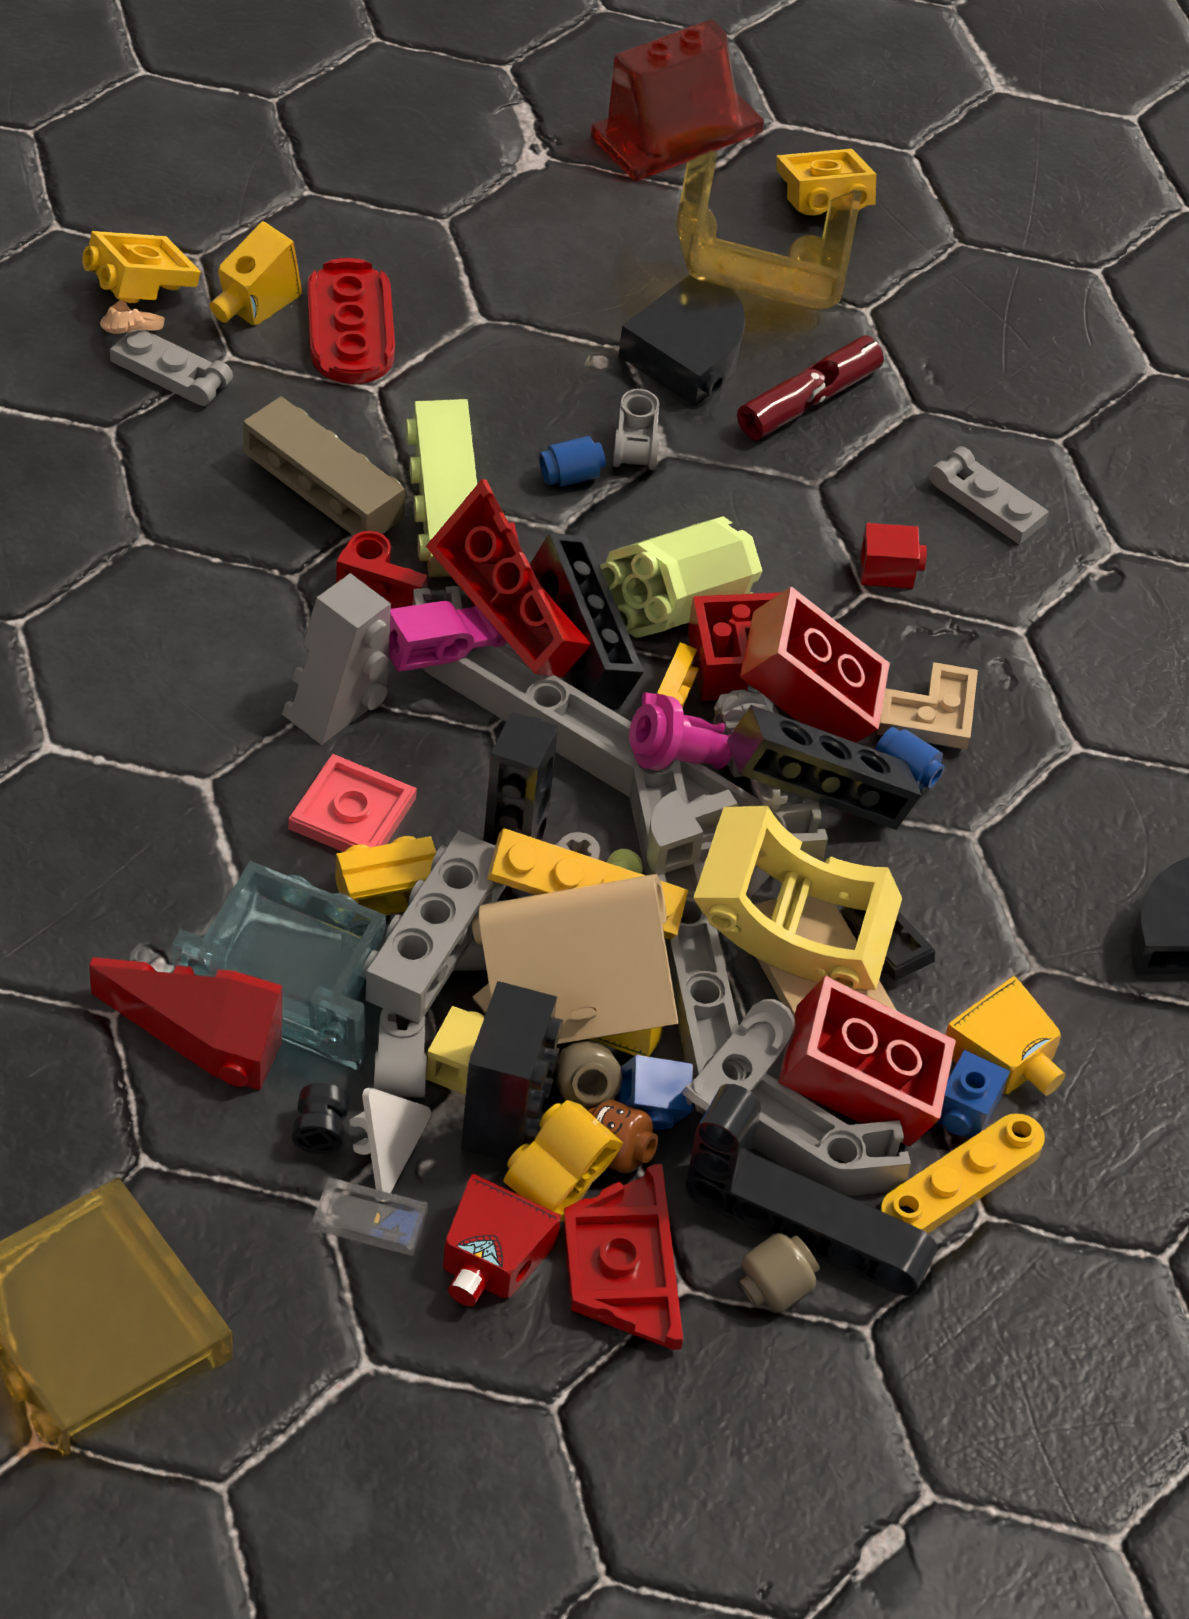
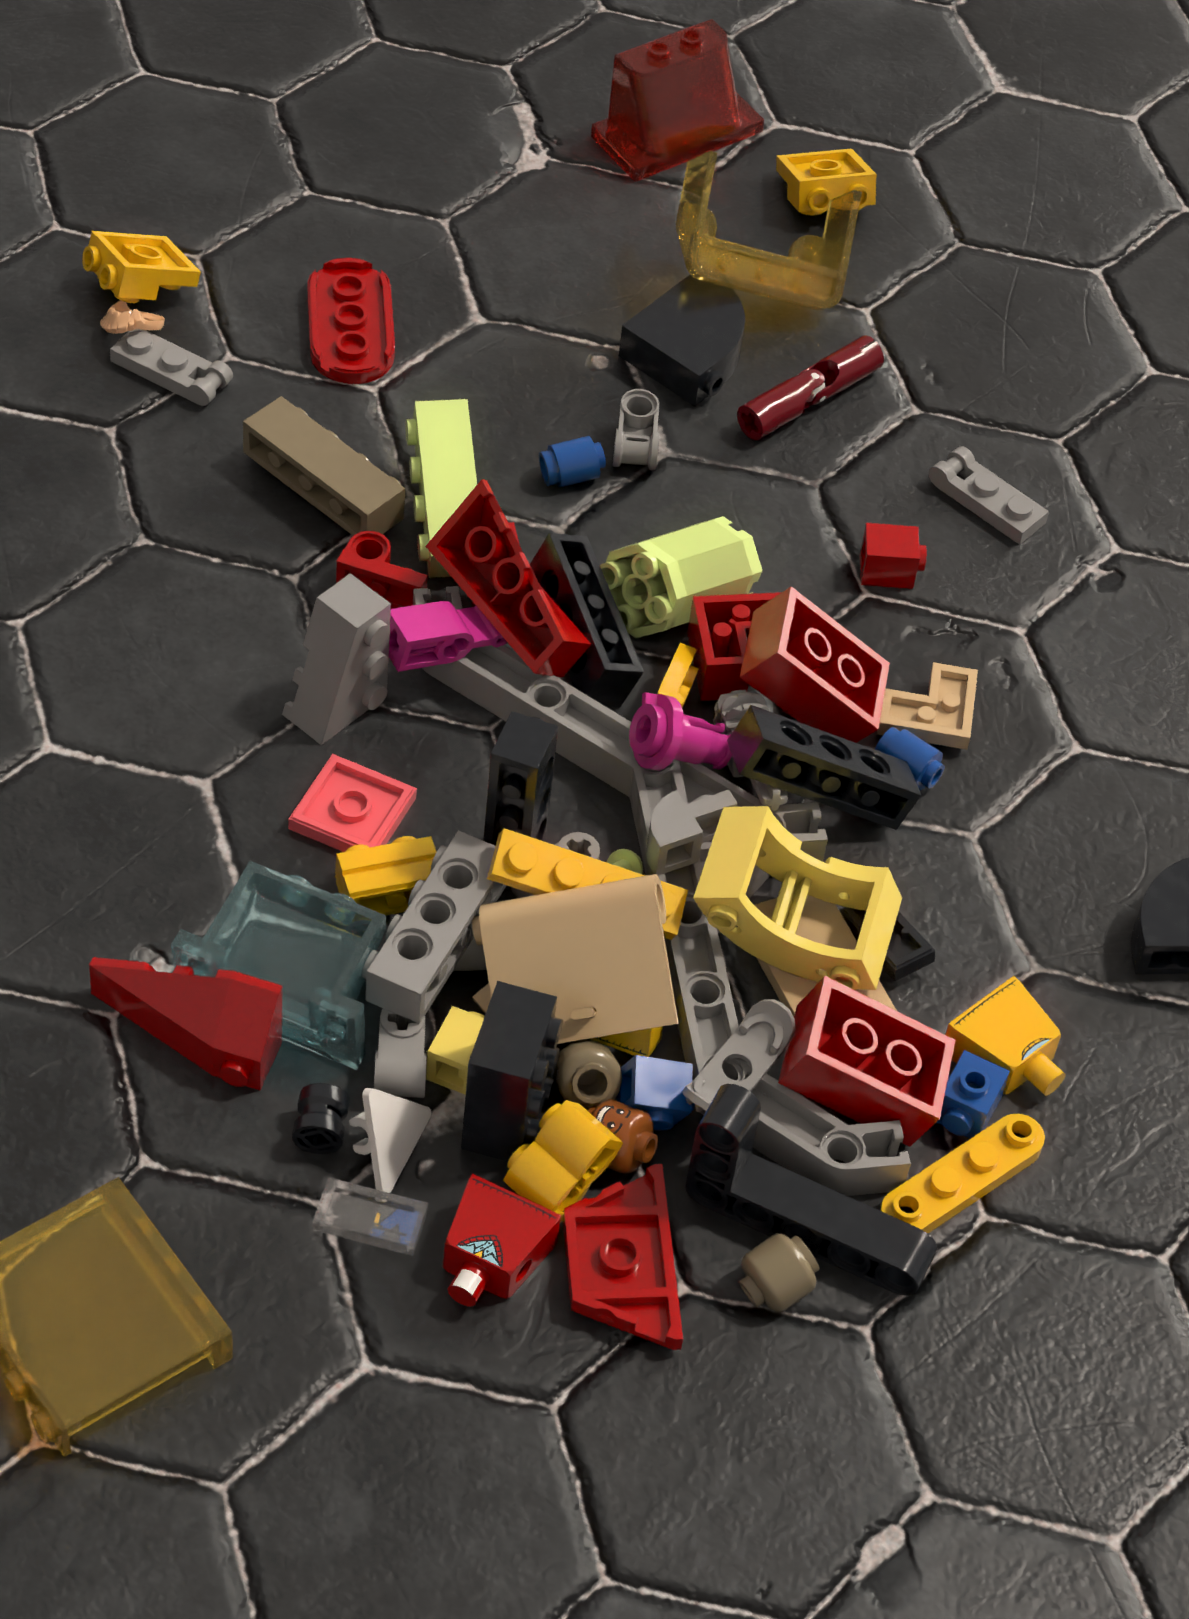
yellow torso [209,221,302,325] -> none

